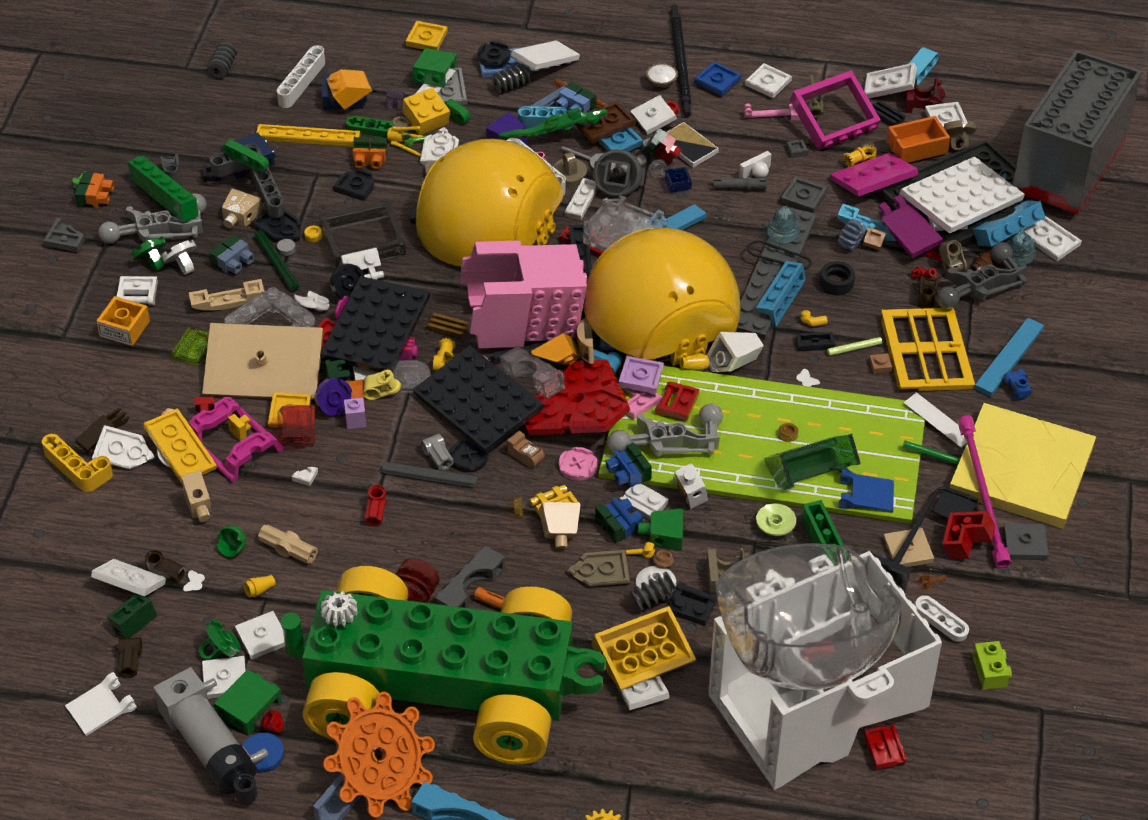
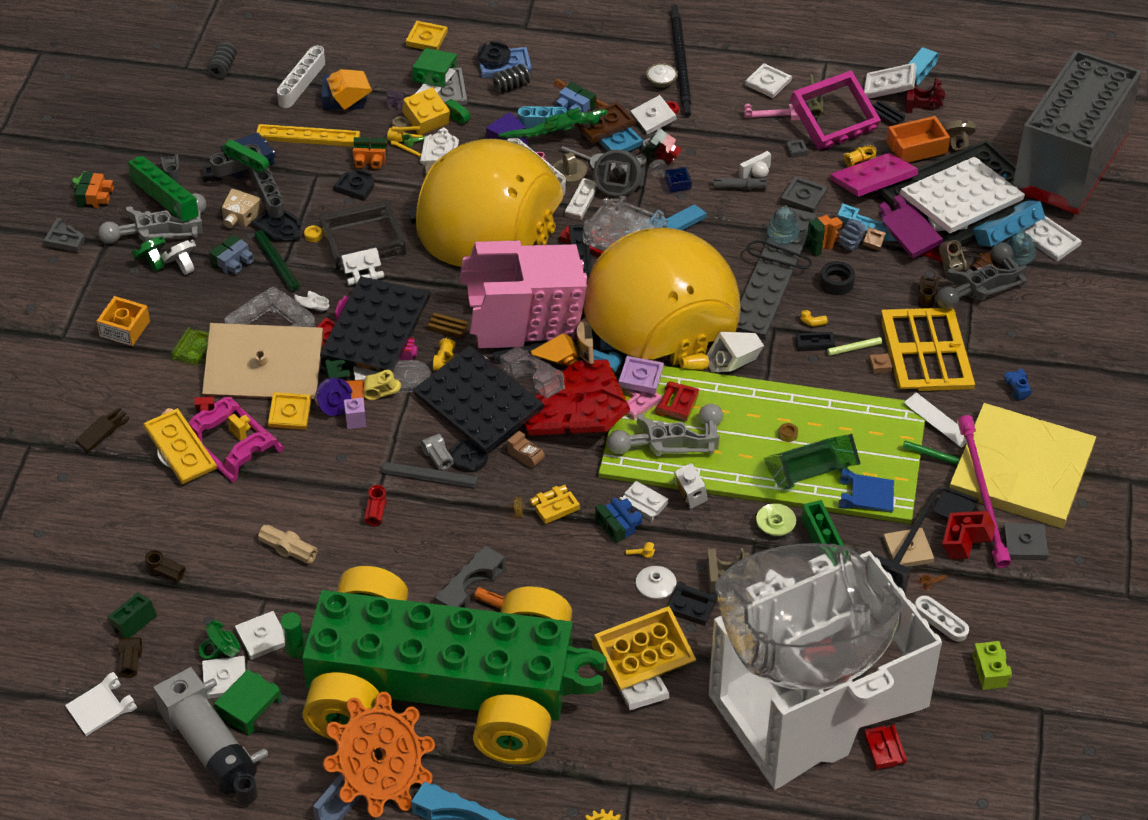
yellow beam [42,434,113,492] -> none
white tile [91,559,166,596] -> none
white tile [92,425,155,470] -> none
white plate [117,276,158,306] -> none
tan torso [181,470,212,522] -> none
white sticker [183,570,205,592] -> none
tan slope [189,279,265,310] -> none
green hair [216,525,246,558] -> none
blue tile [242,733,284,773] -> none
yellow cone [243,575,276,598] -> none
red tile [262,709,284,733] -> none
light grey tile [277,239,296,256] -> none
clear red plate [277,405,315,445] -> none
white tile [292,467,318,486] -> none
white gear [321,591,357,628] -> none
black tile [330,263,365,299] -> none
green beam [346,116,394,138] -> none
clear red wheel [395,558,440,603] -> none
white tile [511,41,580,71] -> none
sand blue axle [531,86,565,107] -> none
torso [539,502,580,549] -> none
bright pink tile [559,447,597,481] -> none
dark tan tile [567,550,630,587] -> none
blue hips [606,442,652,487] -> none
dark grey piece [630,571,676,611] -> none
green torso [638,509,683,551] -> none
medium nougat plate [653,550,674,568] -> none
tile [666,122,719,168] -> none
blue plate [694,61,741,96] -> none
dark azure fence [756,261,806,327] -> none
white sticker [796,369,820,387] -> none
red arm [911,267,937,280] -> none
white plate [925,102,968,127] -> none
dark azure tile [974,318,1044,397] -> none
none -> hips [805,215,842,257]

